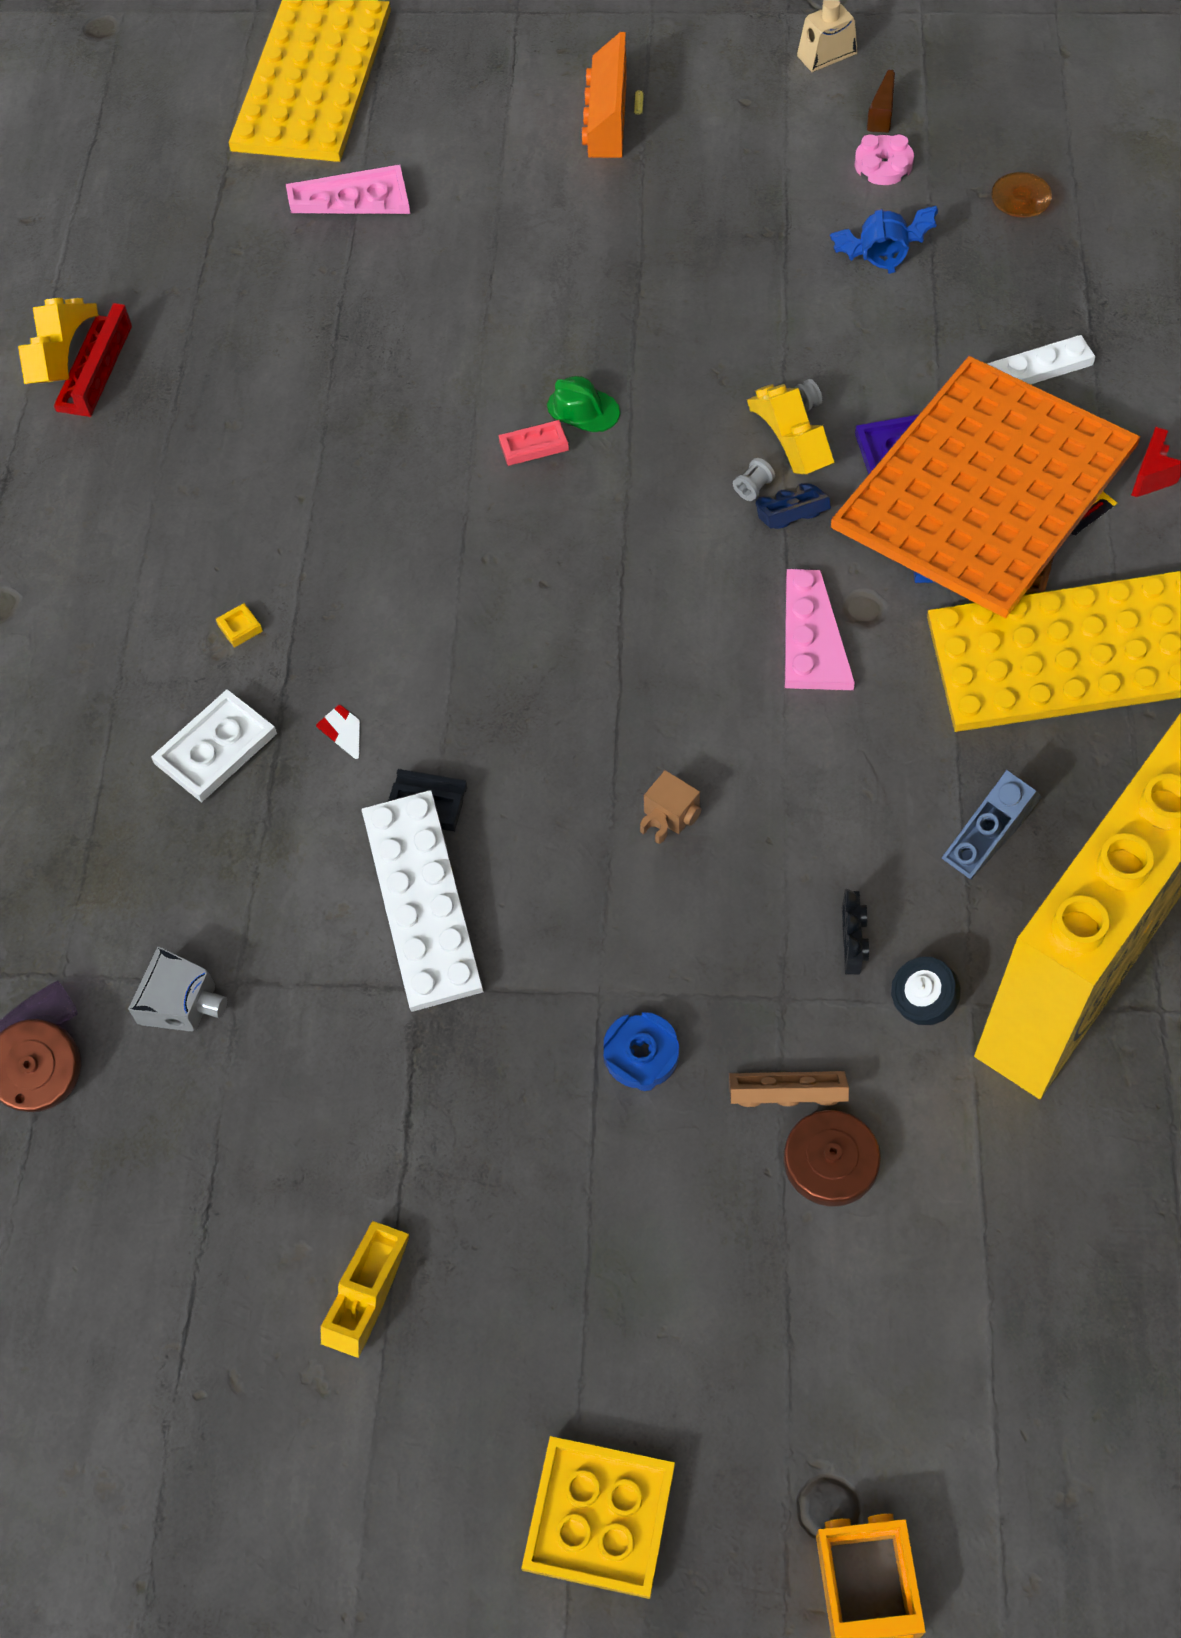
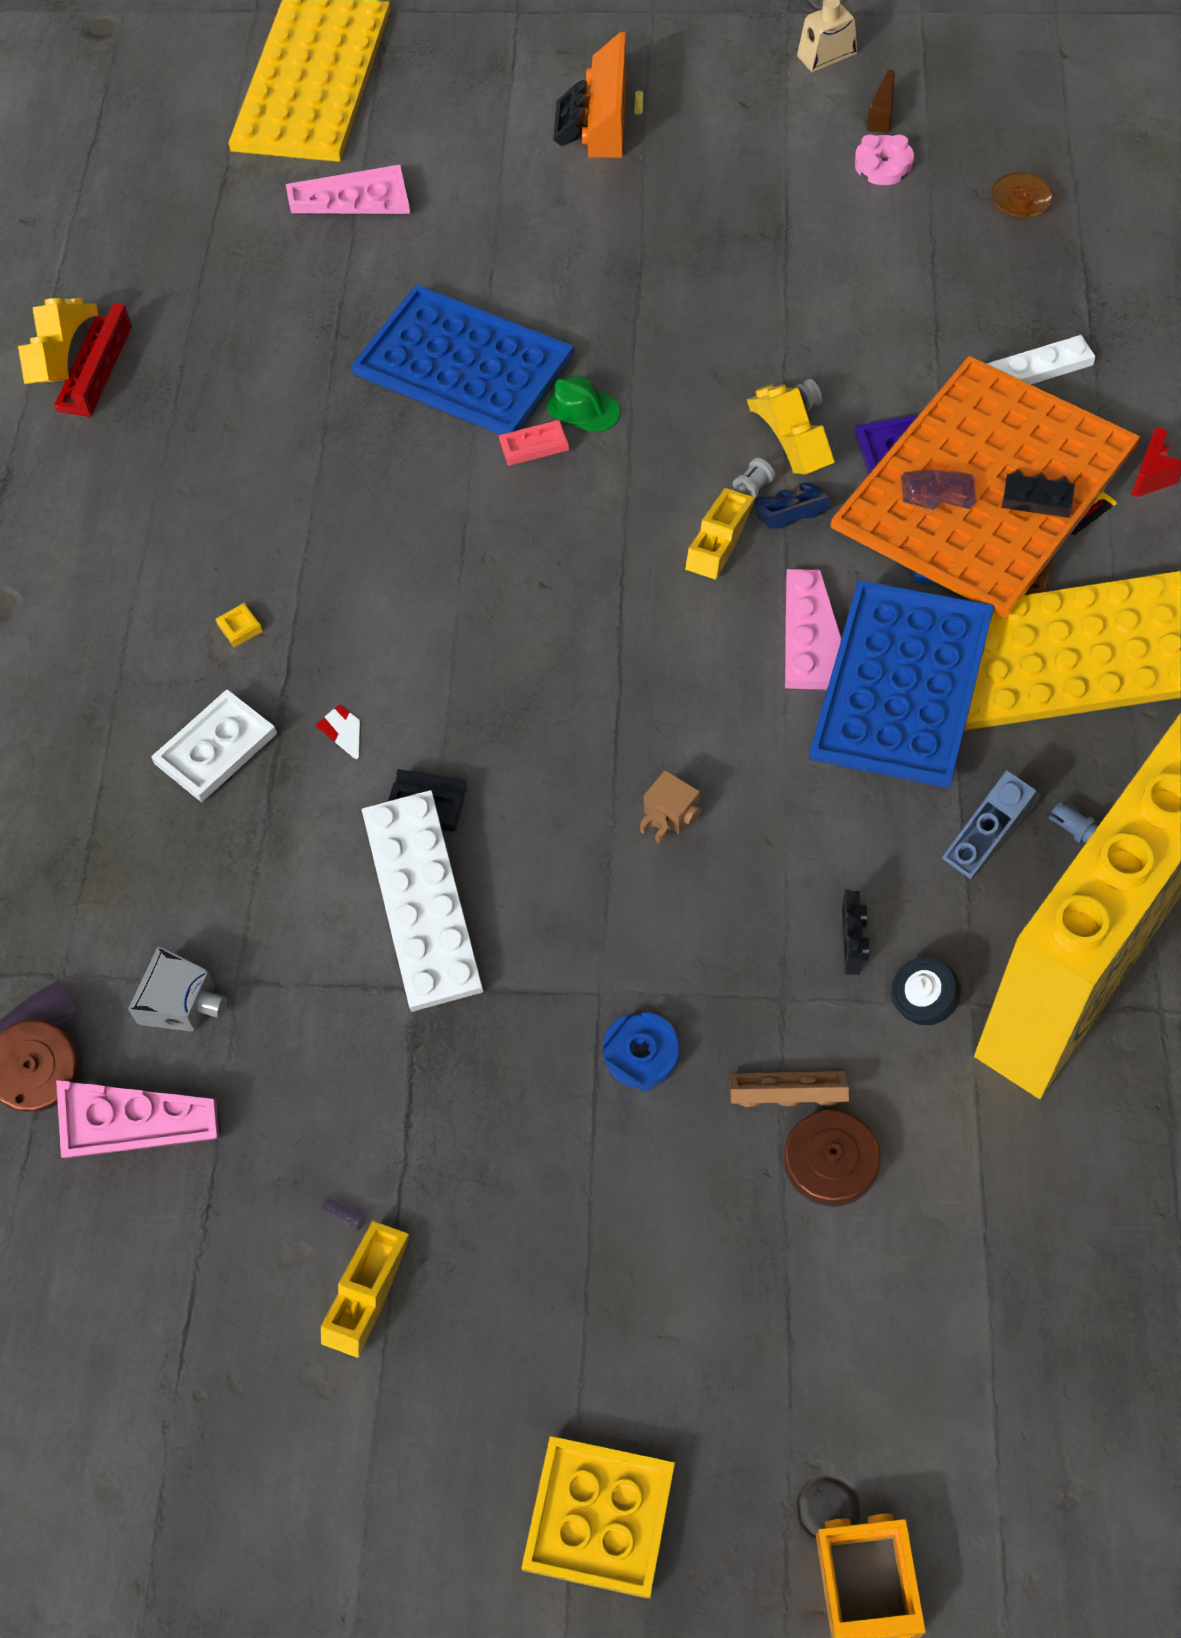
blue helmet [830,206,938,274] -> none
none -> bright pink wing [56,1080,220,1159]
none -> clear purple piece [322,1198,366,1230]
none -> blue plate [351,284,574,435]
none -> black plate [553,80,588,146]
none -> yellow slope [685,488,755,580]
none -> blue plate [809,580,994,789]
none -> slope [901,470,976,510]
none -> black plate [1001,468,1075,518]
none -> sand blue pin [1049,801,1098,844]

